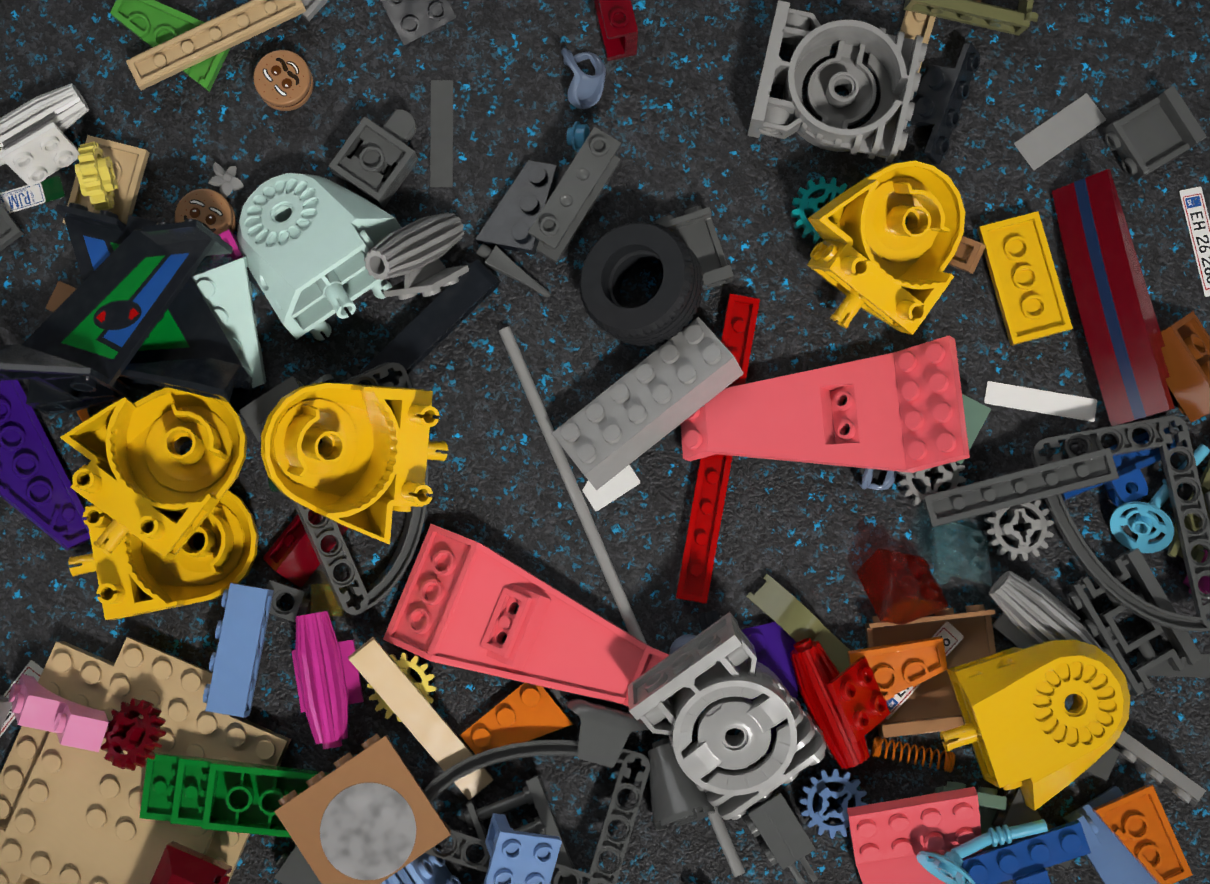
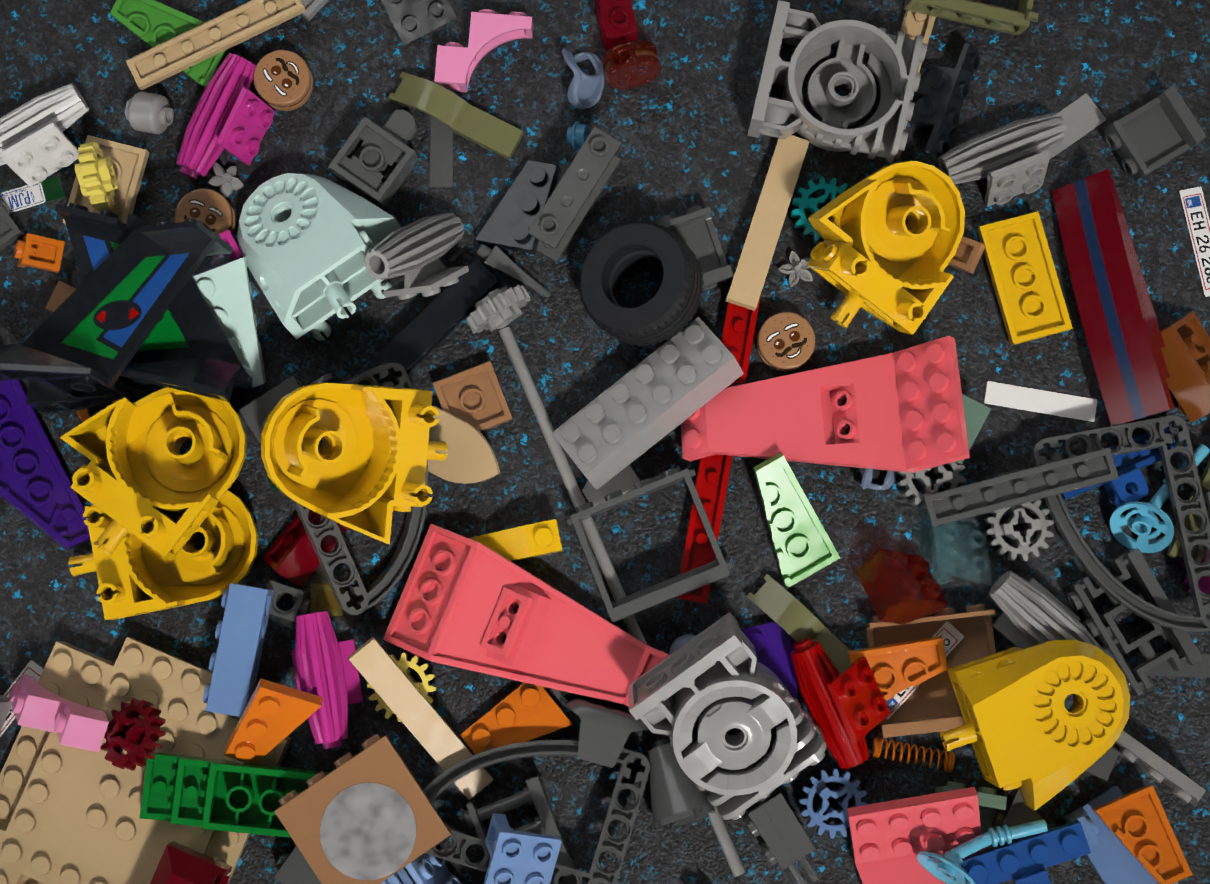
none -> orange bracket [14,233,65,273]
none -> light grey head [125,92,174,134]
none -> dark pink plate [176,53,276,180]
none -> orange wing [224,678,322,765]
none -> olive piece [388,72,523,160]
none -> tan shield [428,406,500,484]
none -> medium nougat plate [433,361,513,432]
none -> bright pink arch [434,9,533,92]
none -> light grey gear [466,285,531,334]
none -> yellow slope [469,519,563,561]
none -> dark grey window [567,466,734,622]
none -> clear red head [601,40,662,89]
none -> tan tile [726,135,810,311]
none -> wing [753,452,840,589]
none -> medium nougat head [756,312,815,372]
none -> light grey plant [778,251,813,288]
none -> light grey plate [938,113,1067,207]

